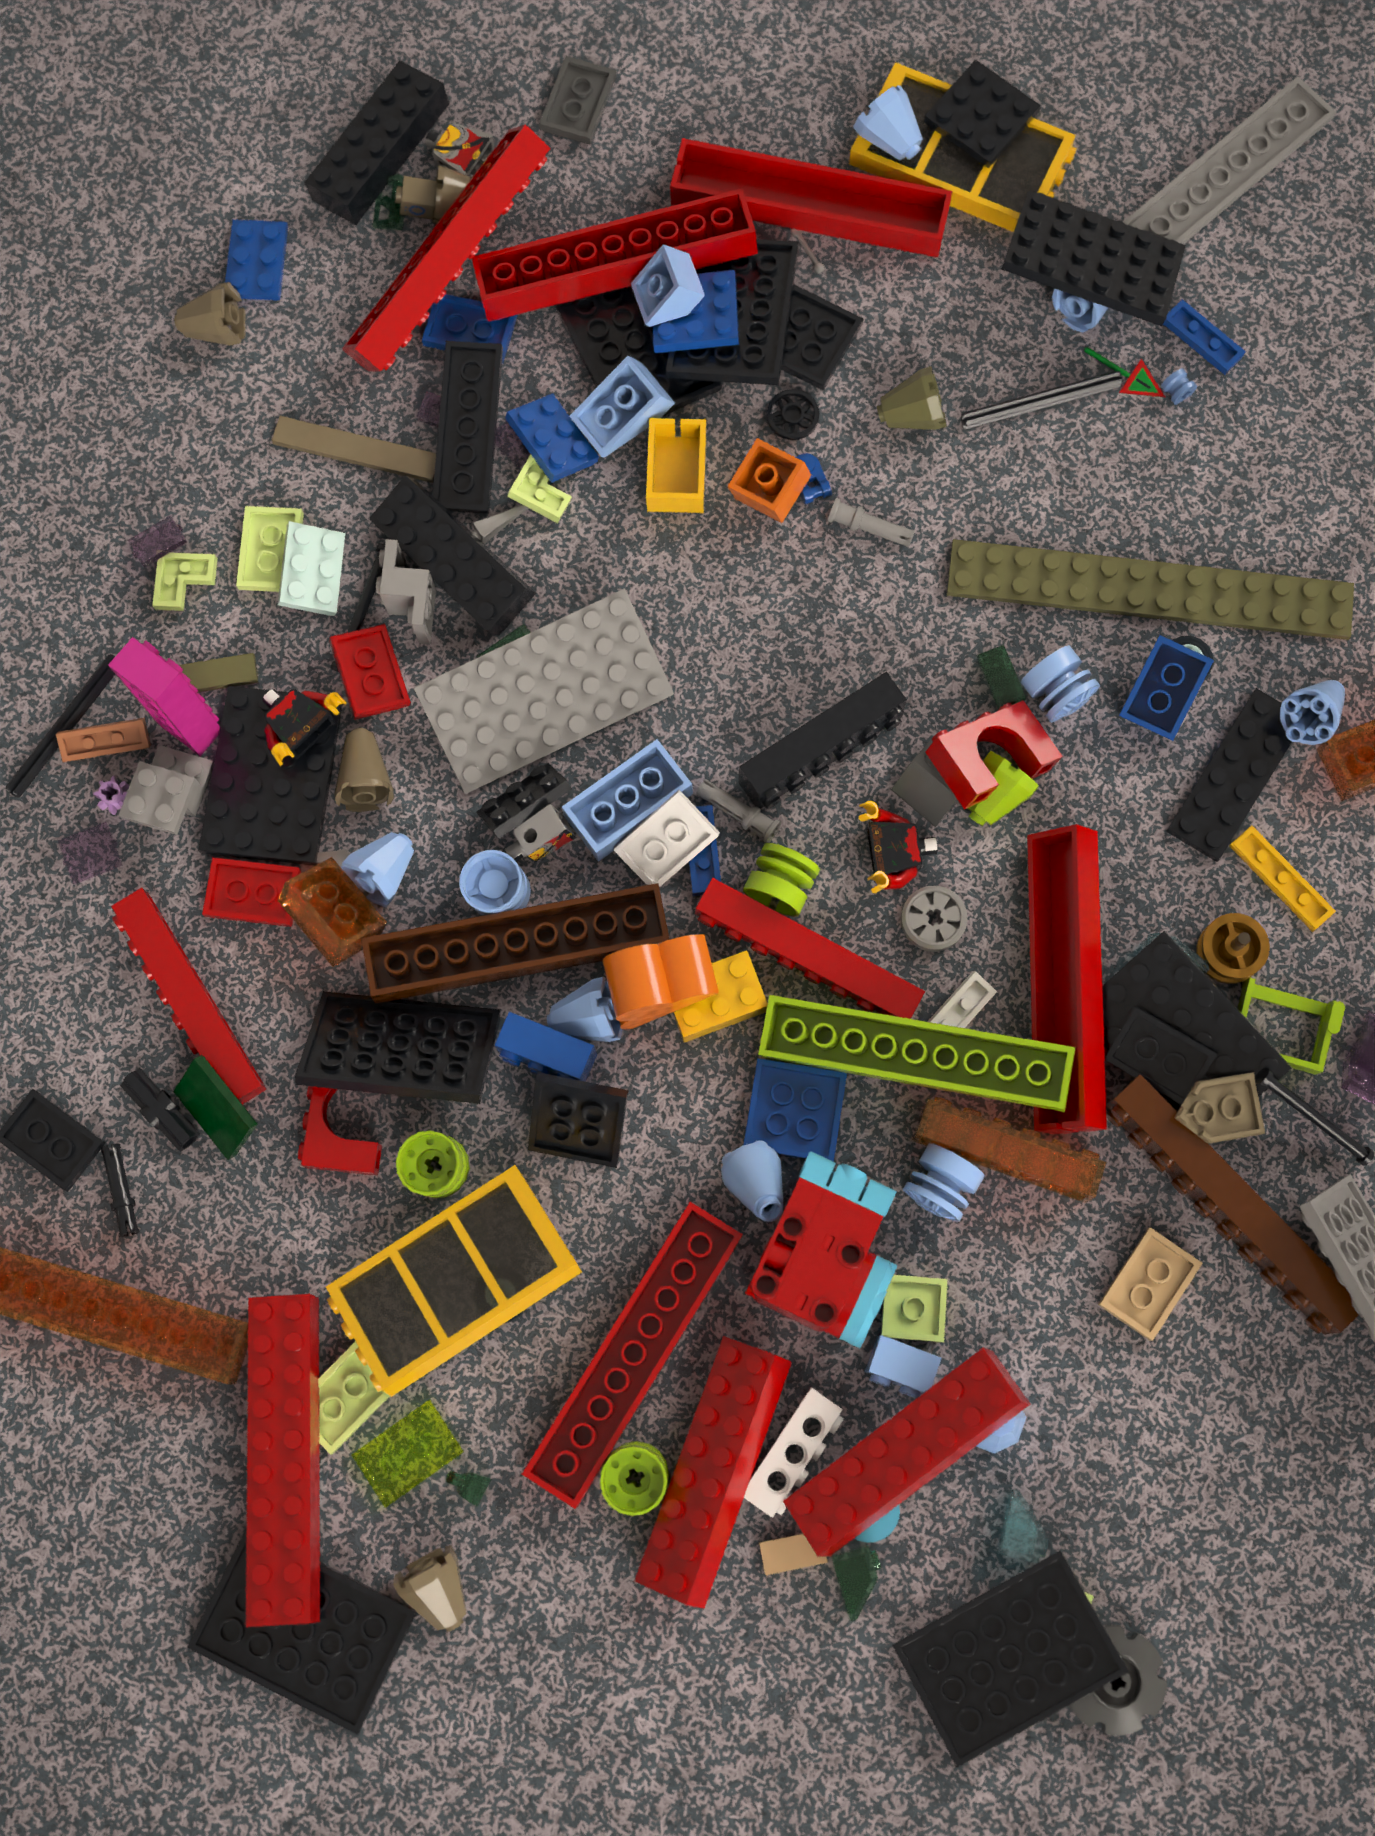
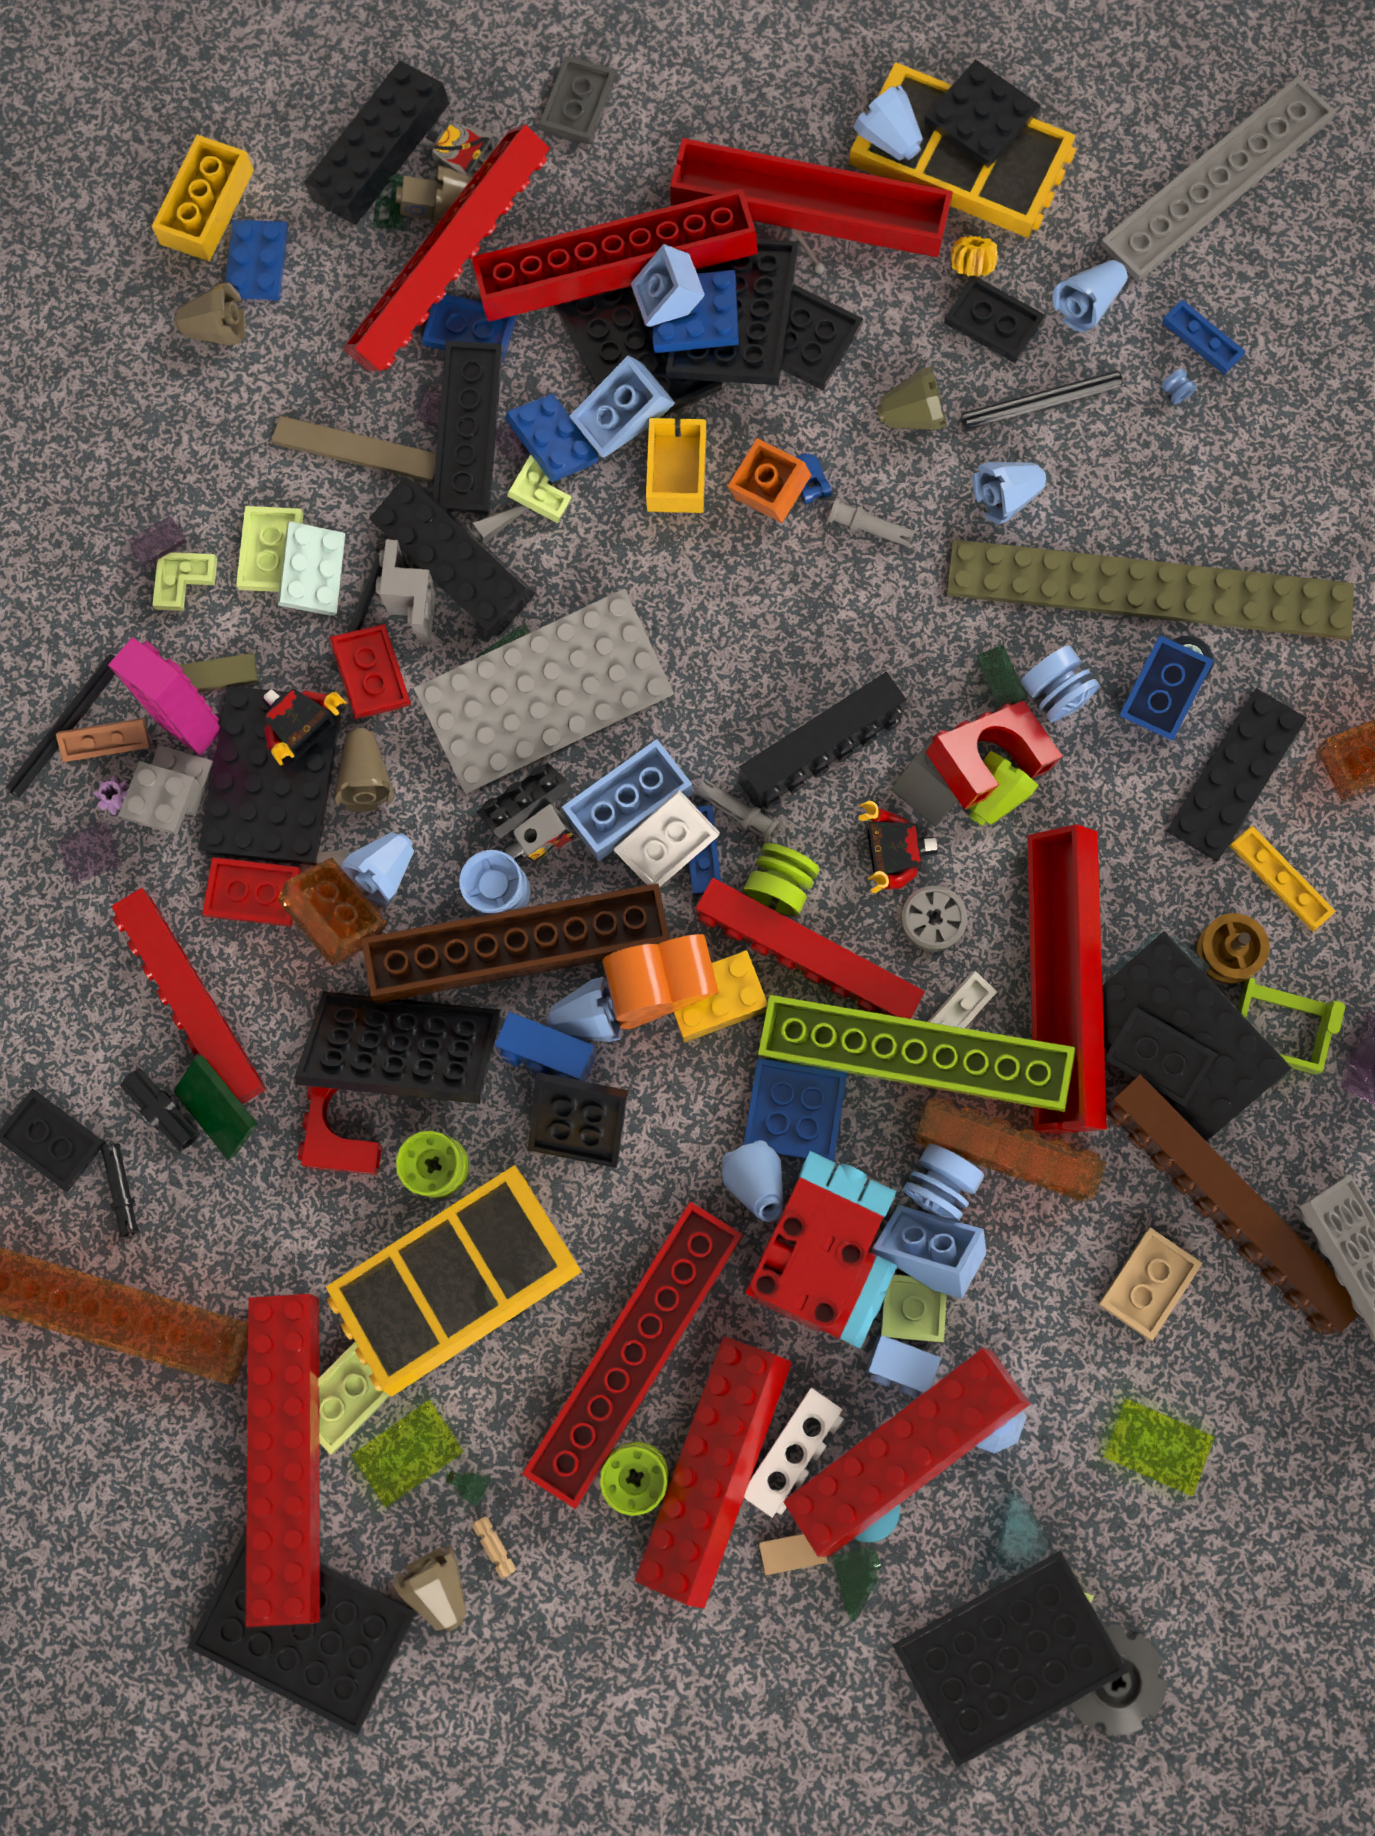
black wheel [767,389,819,440] -> none
black plate [1001,190,1186,326] -> none
piece [1084,347,1166,398] -> none
dark tan tile [1174,1072,1265,1144] -> none
black bar [1255,1068,1375,1166] -> none
light blue cone [1280,680,1345,745] -> none
none -> yellow brick [151,135,254,262]
none -> tan axle [472,1517,516,1578]
none -> light blue slope [873,1205,986,1299]
none -> black plate [944,275,1045,363]
none -> yellow gear [951,235,998,277]
none -> light blue cone [972,462,1046,525]
none -> clear neon green tile [1103,1398,1215,1497]

